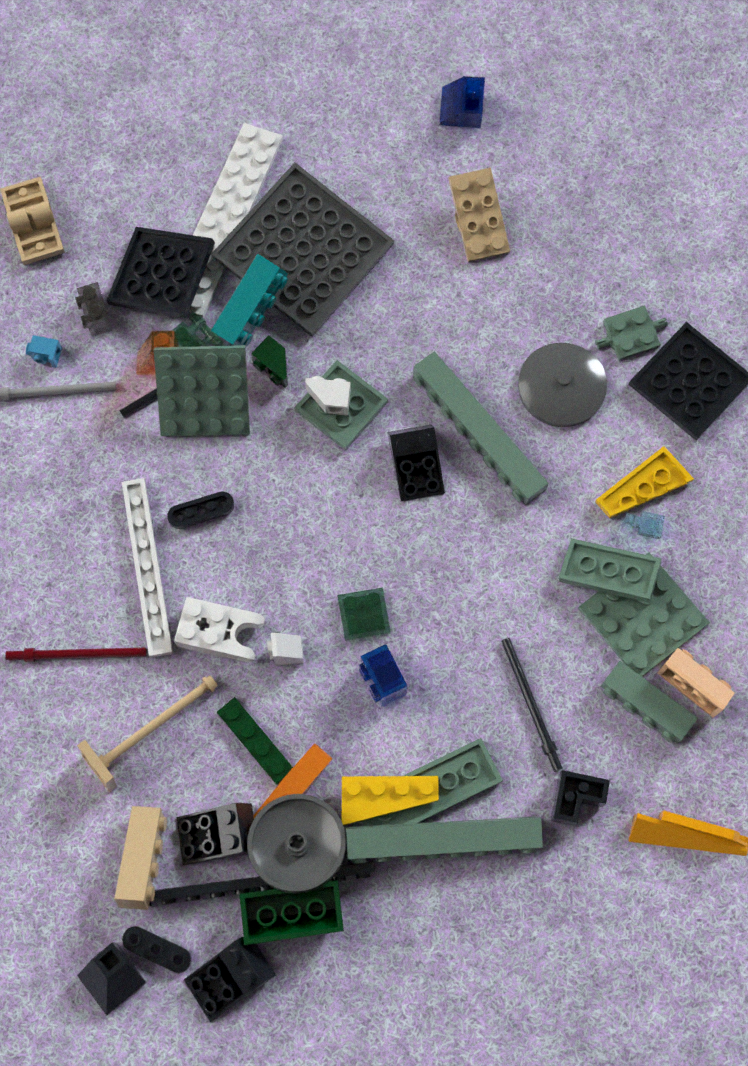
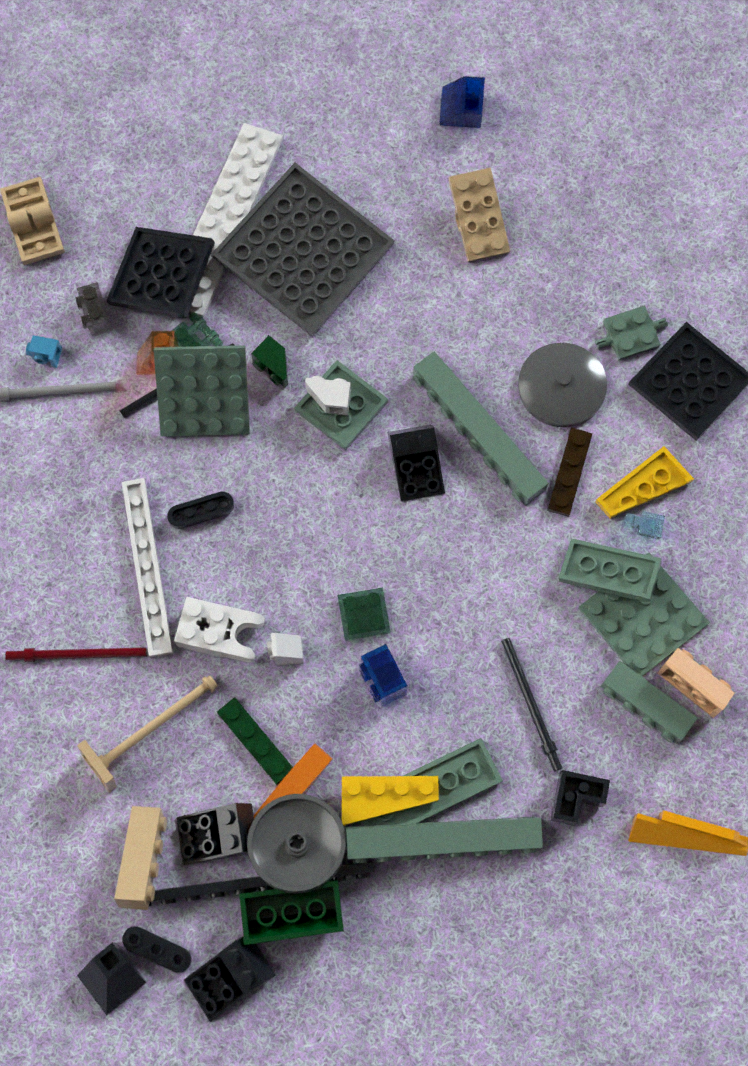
teal brick [211,254,288,346] -> none
none -> dark brown plate [547,427,593,517]

